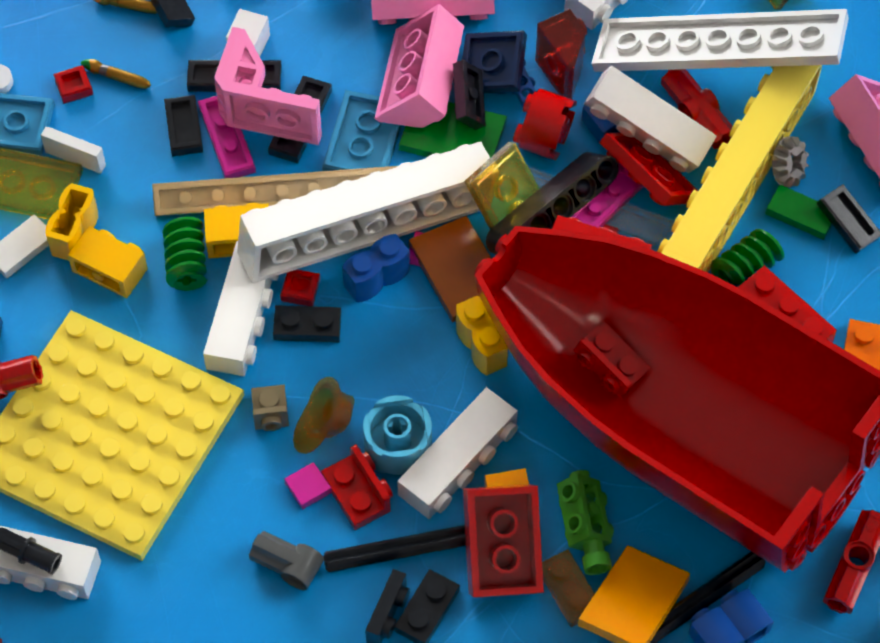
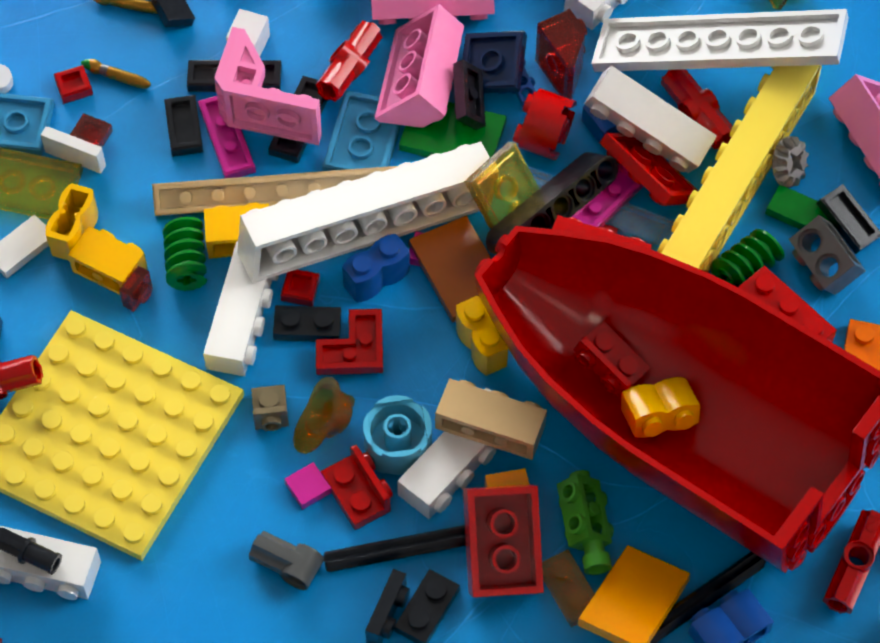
none -> clear red plate [70,113,113,147]
none -> clear red plate [119,266,153,312]
none -> piece [315,20,383,102]
none -> red plate [316,309,383,375]
none -> tan brick [435,378,547,460]
none -> yellow brick [621,377,700,438]
none -> dark grey brick [789,215,866,295]

